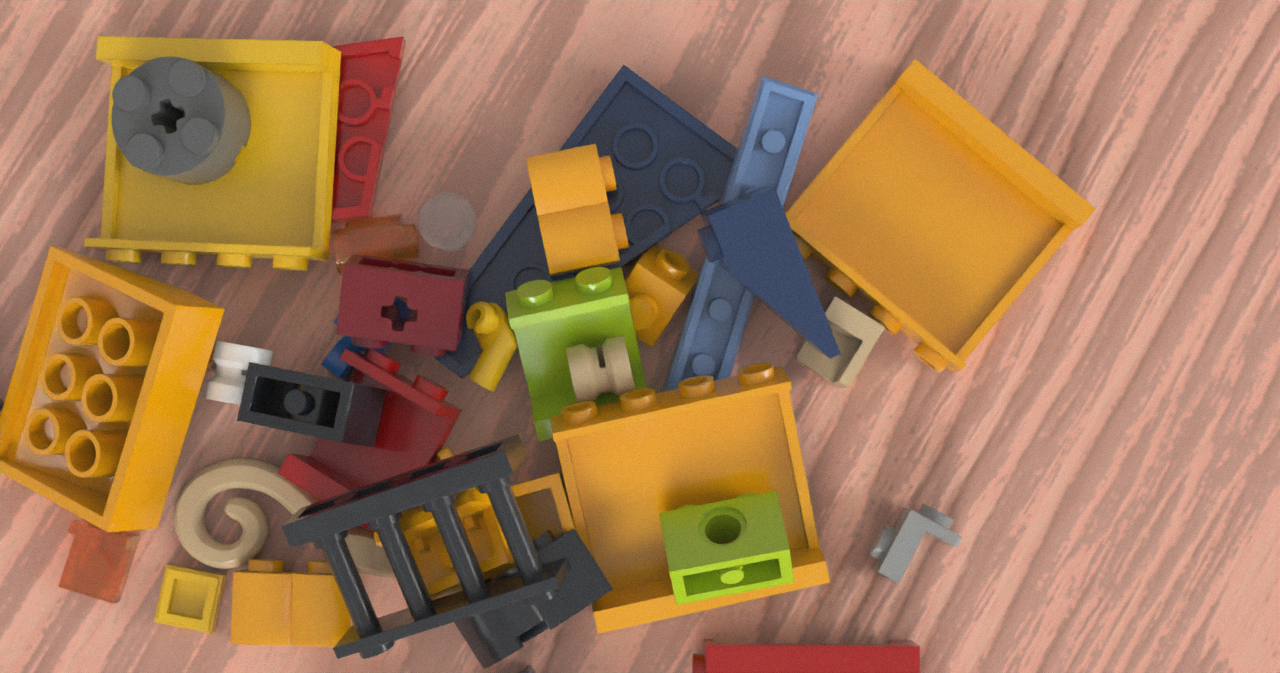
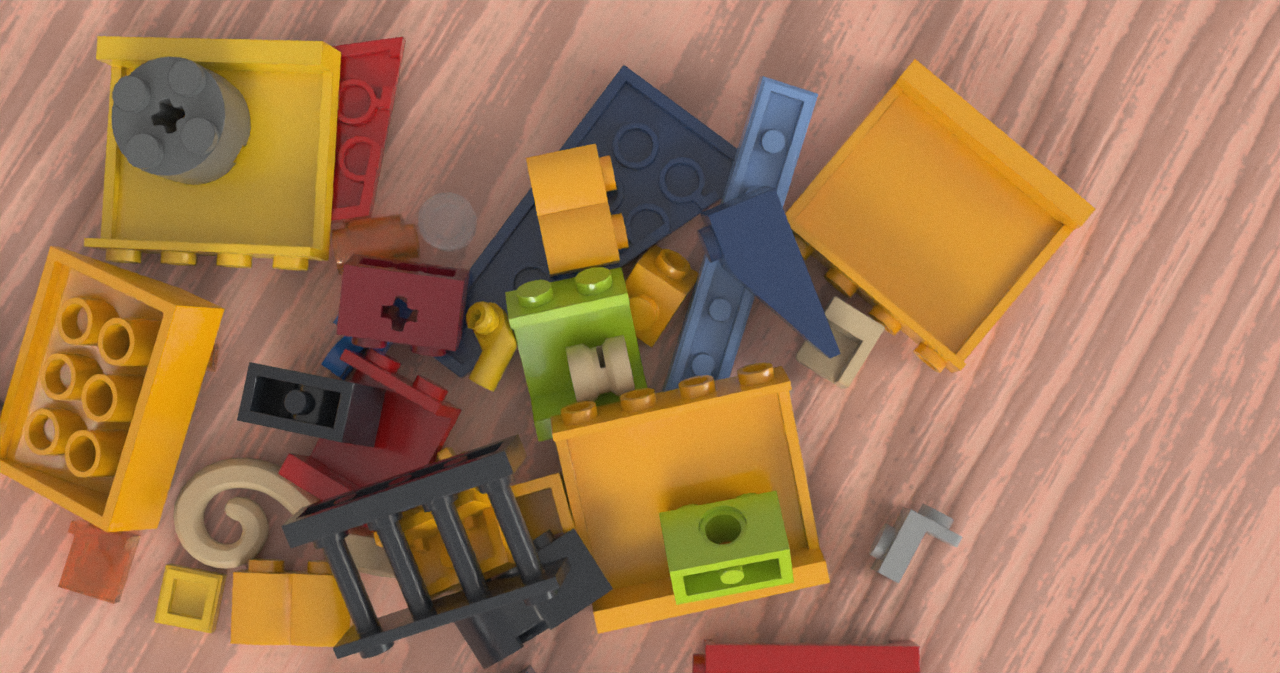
white wheel [204,341,273,405] -> none

